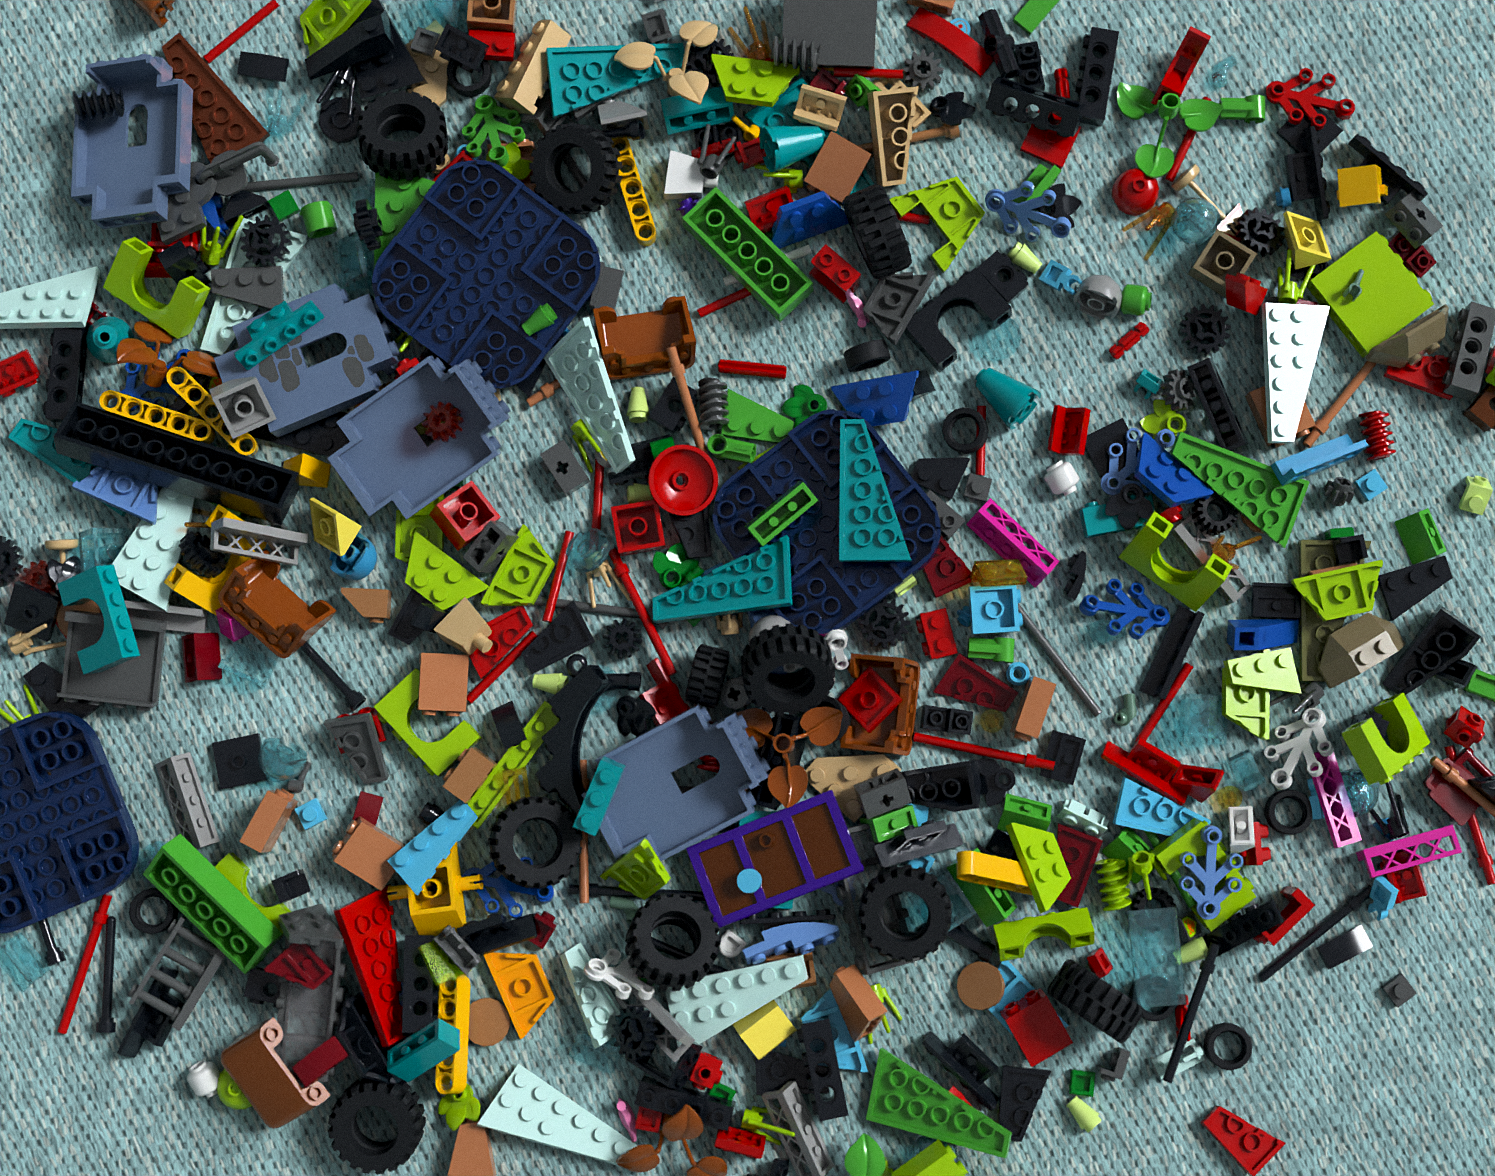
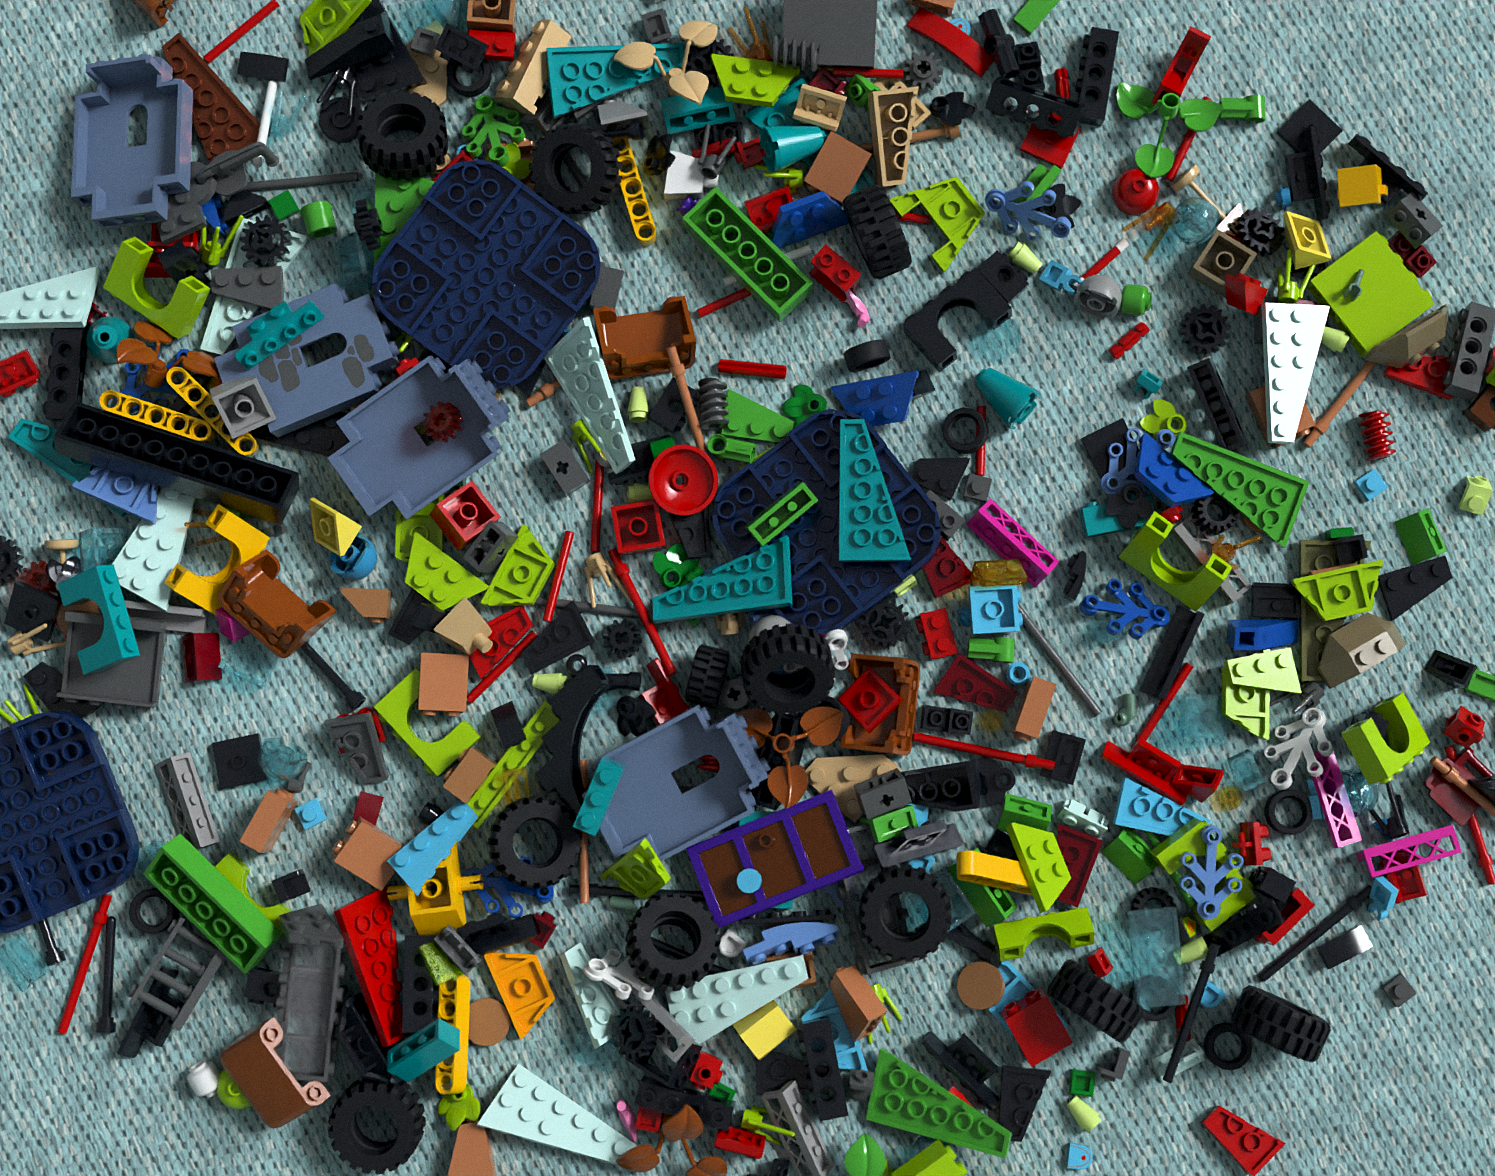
black piece [72,87,125,120] -> none
black gear [179,531,227,578] -> none
light grey fence [210,517,308,566] -> none
dark red wing [264,943,333,990] -> none
yellow slope [283,453,331,488] -> none
dark red slope [292,1035,348,1088] -> none
bright green cone [521,303,558,336] -> none
clear light blue tile [566,528,610,573] -> none
yellow hand [731,115,760,141] -> none
dark grey wing [863,271,935,346] -> none
white head [1044,460,1080,496] -> none
red bracket [1048,405,1091,455] -> none
lime piece [1095,858,1132,911] -> none
lime plant [1126,850,1167,900] -> none
dark grey gear [1160,369,1196,411] -> none
clear light blue arm [1212,55,1237,88] -> none
white slope [1228,806,1255,854] -> none
red plant [1265,68,1355,130] -> none
dark azure fence [1271,434,1368,486] -> none
dark grey gear [1324,477,1355,506] -> none
black wedge [1382,604,1481,695] -> none
none -> white bar [252,81,277,167]
none -> black plate [644,134,676,176]
none -> dark grey bracket [846,1069,874,1101]
none -> medium azure tile [1066,1143,1093,1170]
none -> red bar [1072,239,1129,290]
none -> medium azure tile [1200,981,1226,1008]
none -> black tyre [1231,985,1331,1063]
none -> black brick [1249,866,1296,903]
none -> yellowish green cone [1321,326,1350,353]

